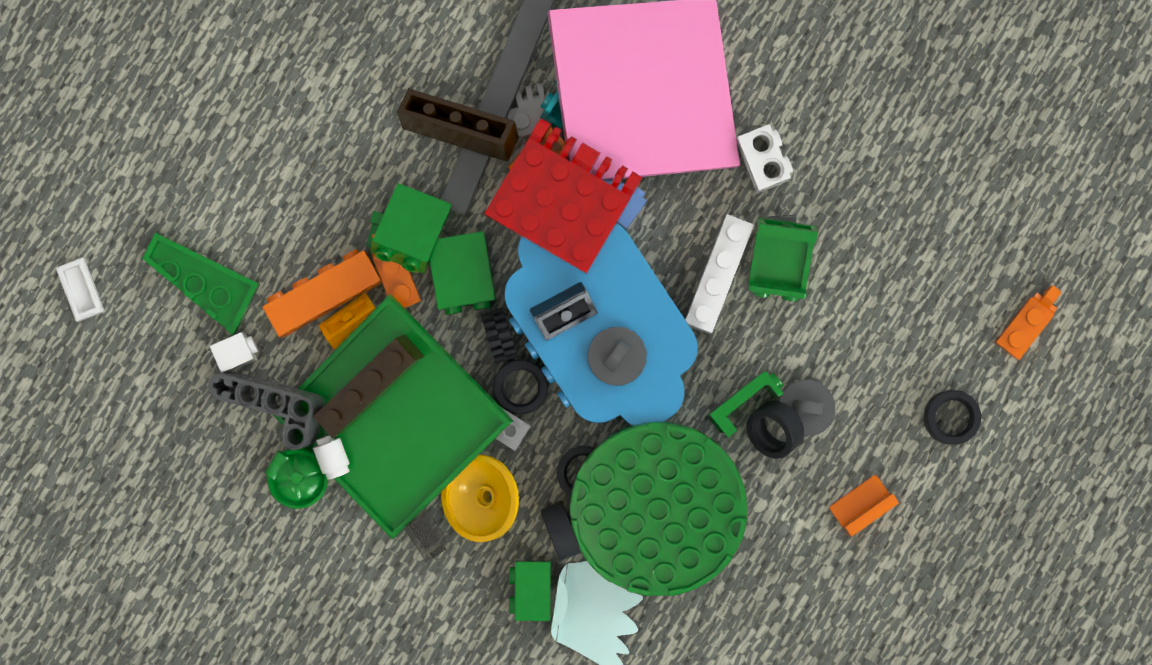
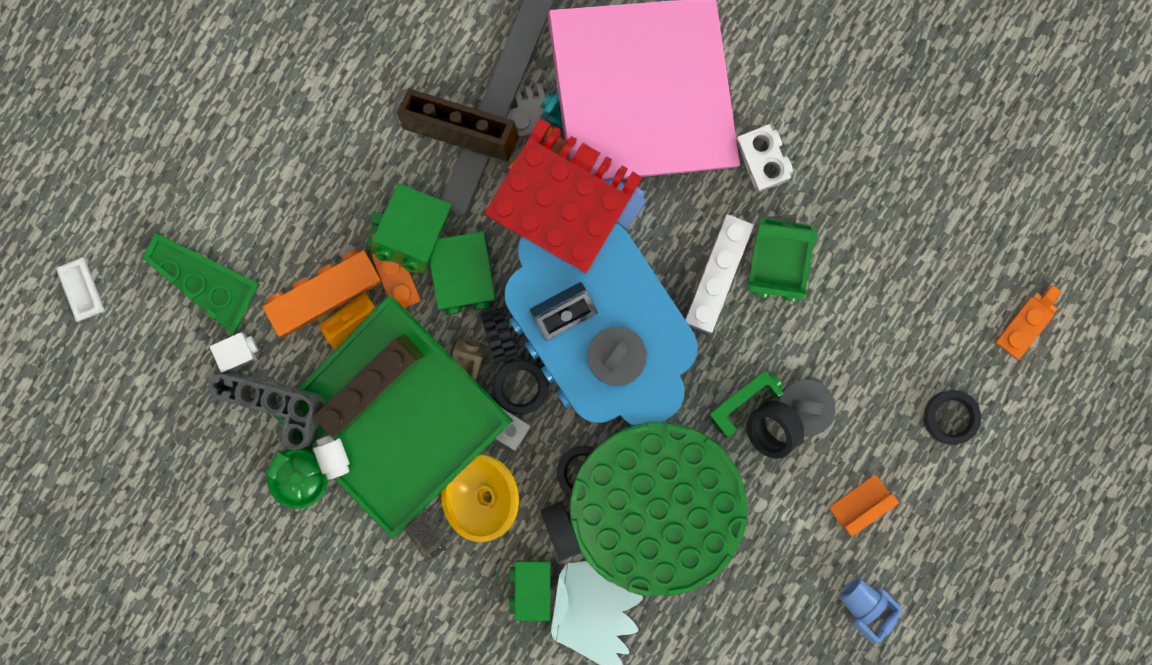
none -> dark tan bracket [452,339,485,381]
none -> medium blue piece [839,578,902,643]

